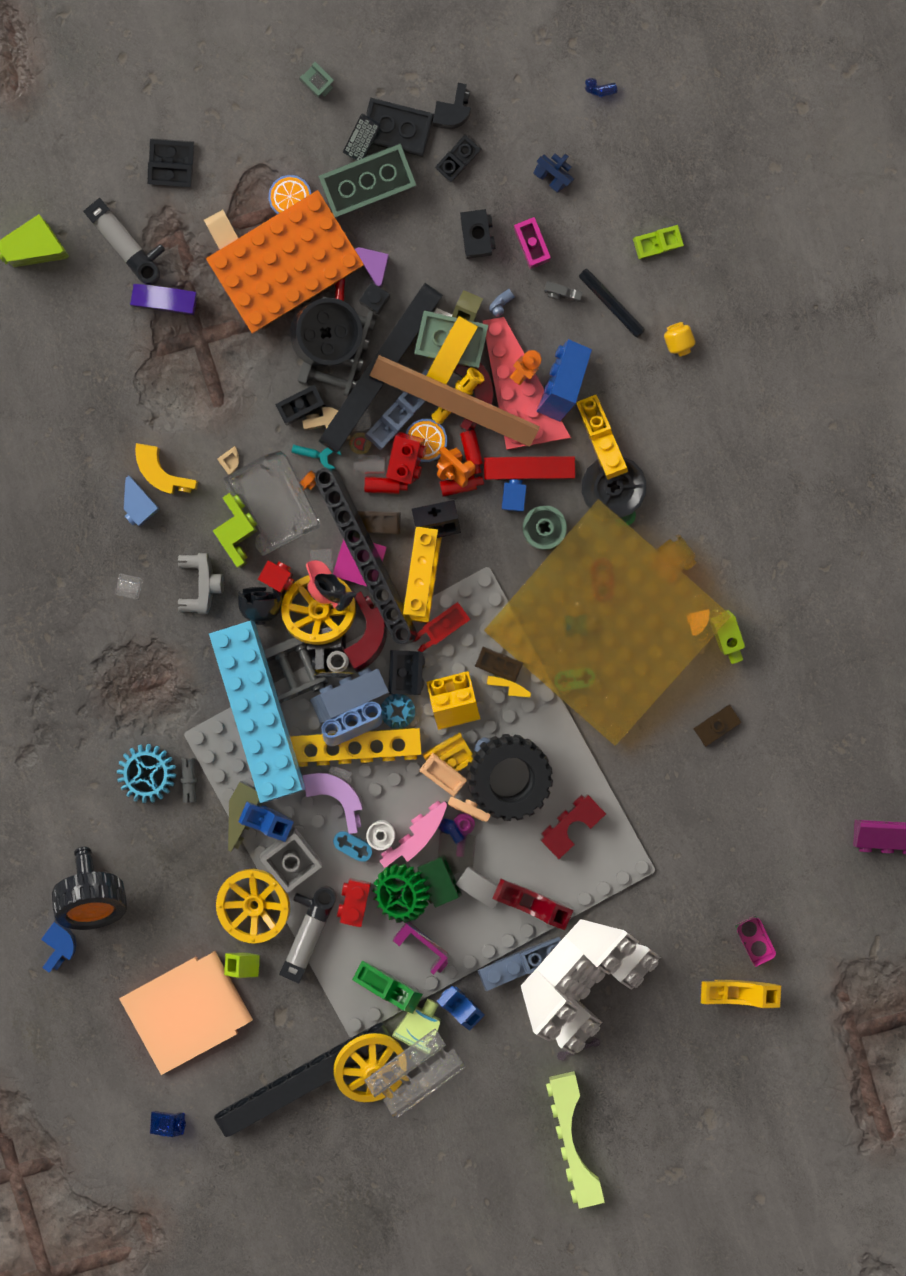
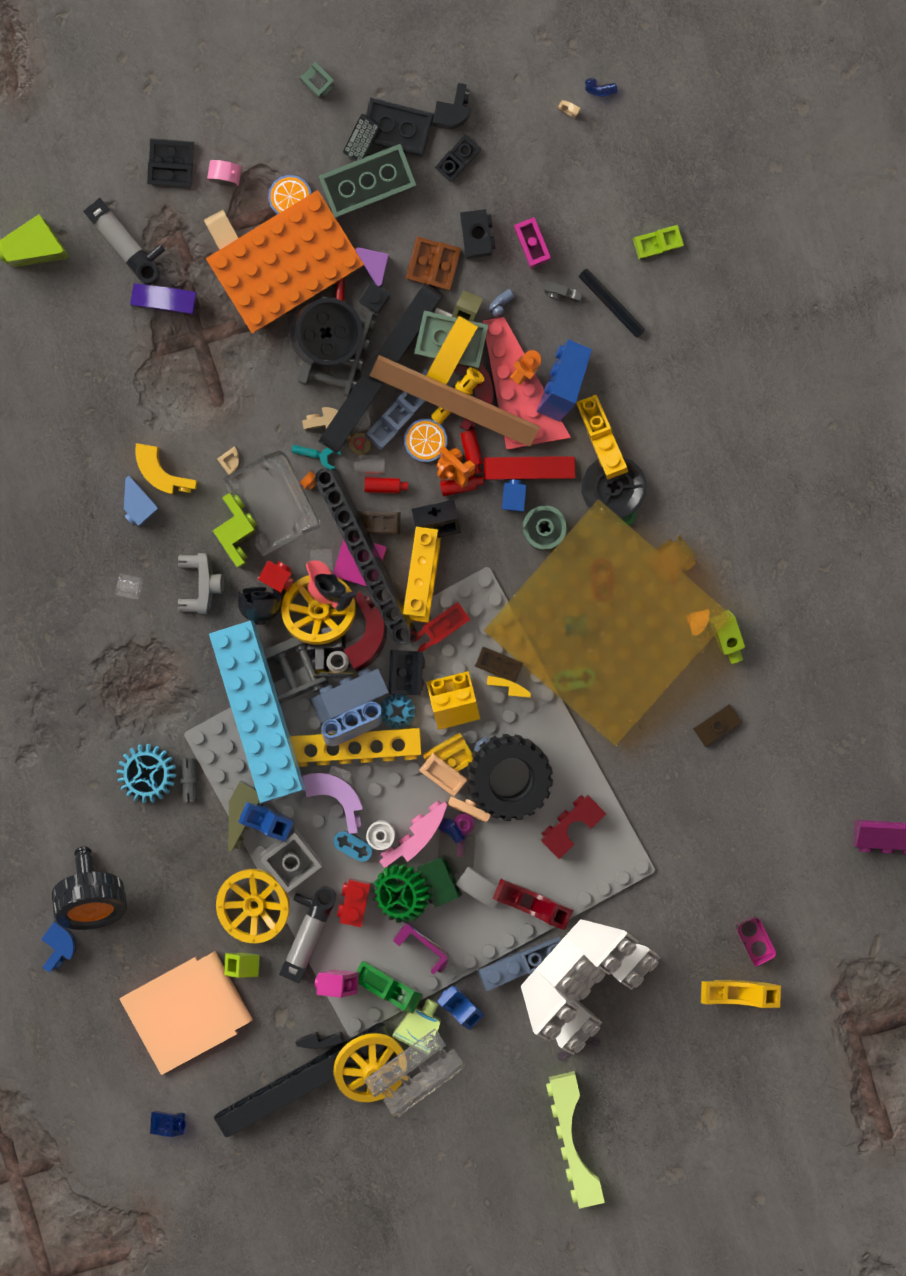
black brick [275,385,325,426] -> none
red brick [386,432,427,484] -> none
dark blue hips [533,154,575,193] -> none
yellow head [664,322,695,356] -> none
none -> bright pink piece [207,160,242,186]
none -> black slope [295,1031,343,1048]
none -> dark pink brick [315,969,359,998]
none -> dark orange slope [405,236,461,291]
none -> tan tile [557,100,581,119]

